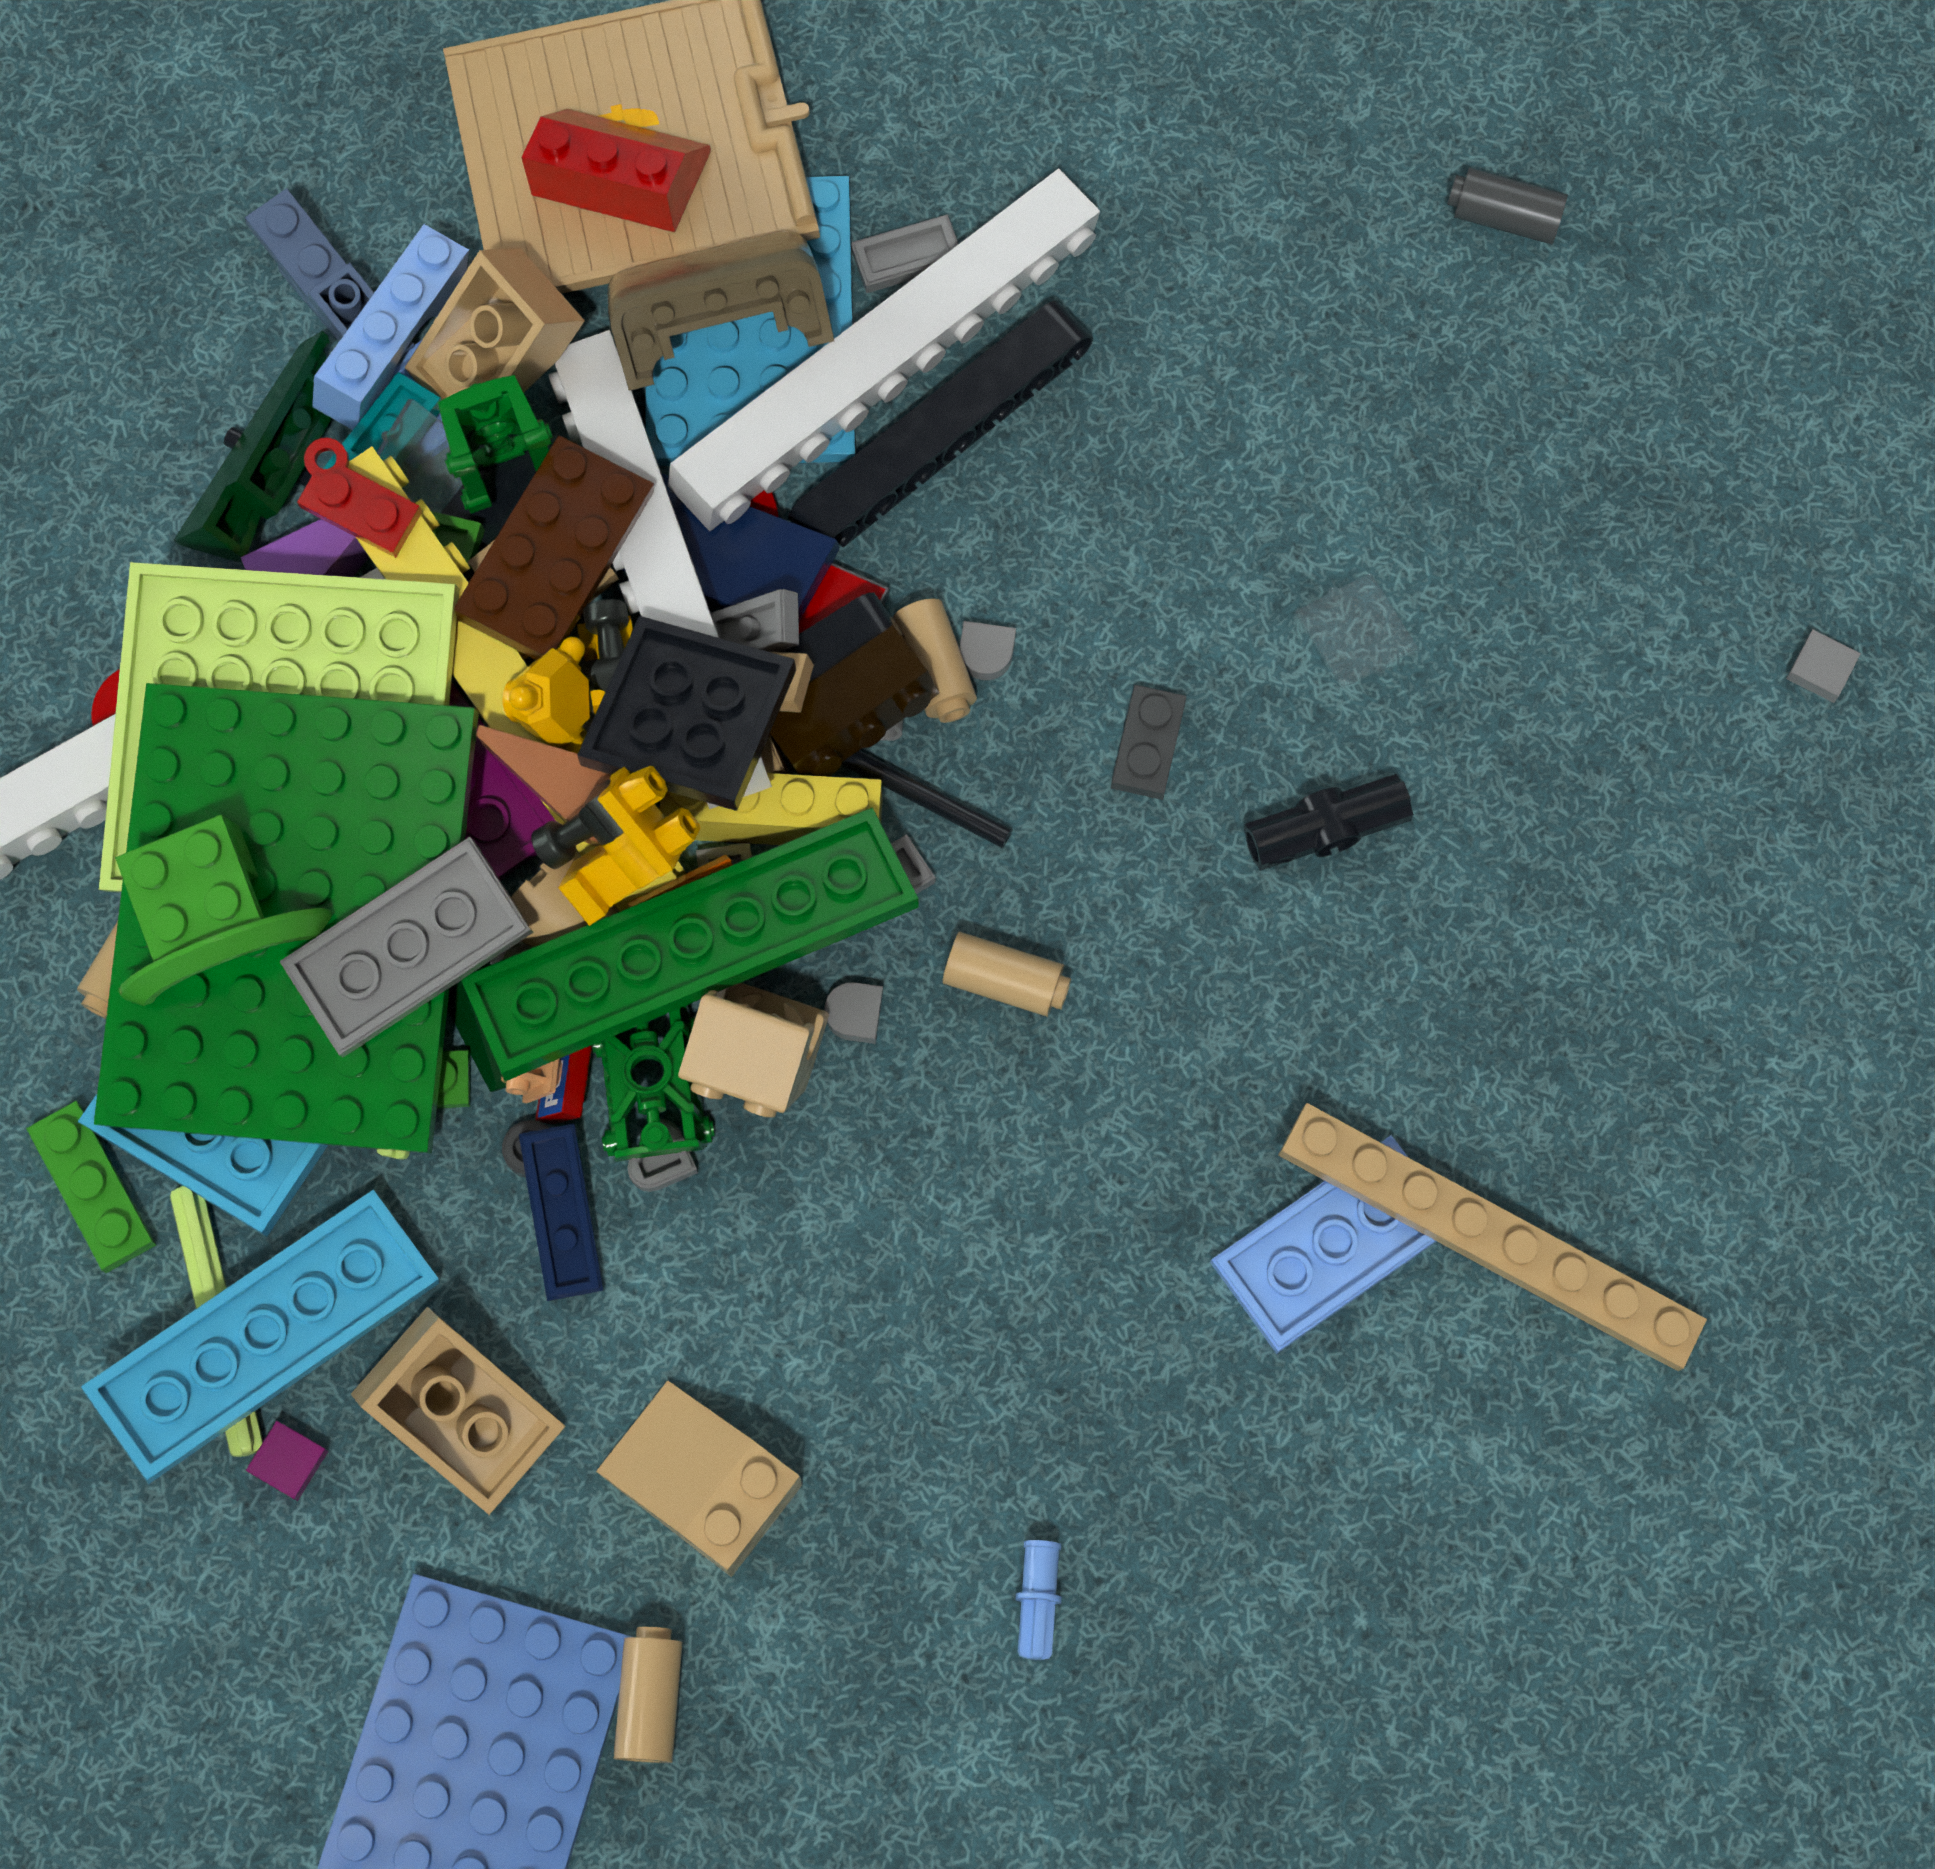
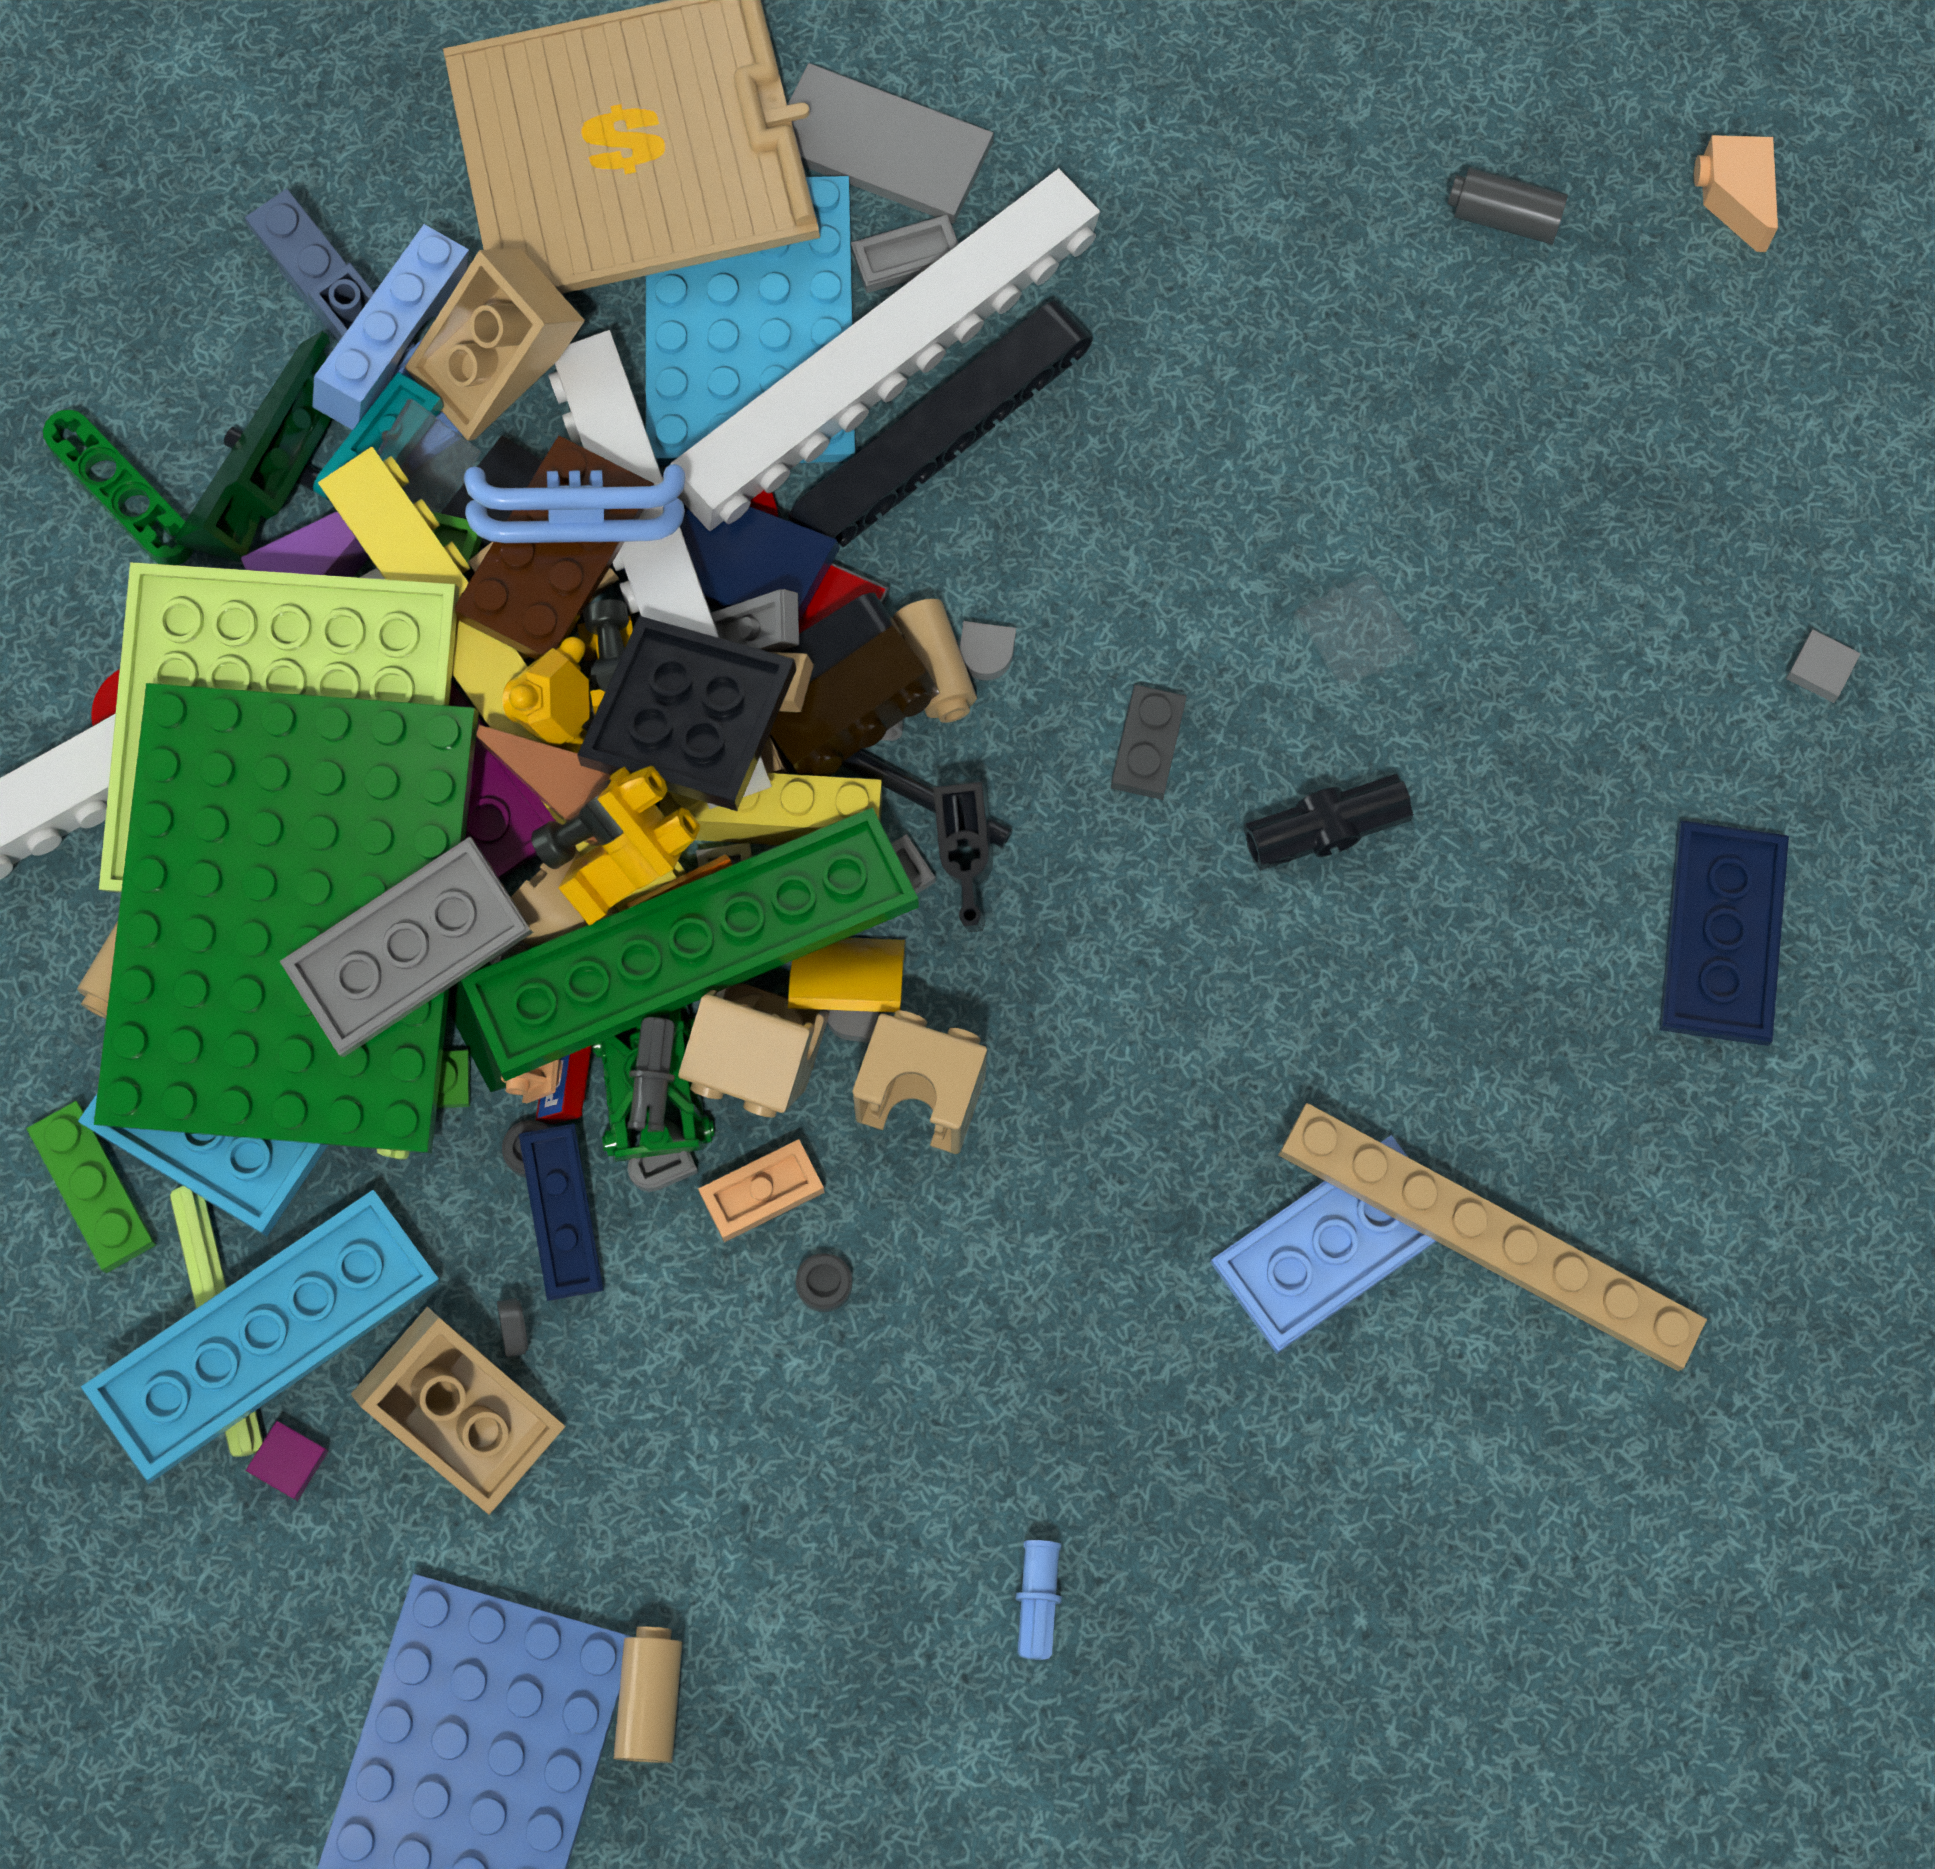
bright green piece [115,815,332,1006] -> none
red hinge [297,438,423,558] -> none
green piece [438,375,553,514] -> none
red slope [521,109,711,232] -> none
tan slope [596,1381,802,1577] -> none
dark tan windscreen [607,231,834,391] -> none
tan brick [943,931,1071,1017] -> none
none -> green beam [43,409,194,566]
none -> light blue piece [464,464,686,543]
none -> dark grey tile [497,1298,528,1357]
none -> dark grey axle [627,1017,675,1132]
none -> light nougat plate [698,1139,825,1242]
none -> light grey tile [788,63,994,224]
none -> yellow slope [788,938,905,1012]
none -> dark grey tile [796,1253,852,1312]
none -> tan piece [853,1010,987,1154]
none -> black piece [933,782,993,932]
none -> dark blue tile [1659,820,1789,1046]
none -> light nougat slope [1694,135,1778,252]

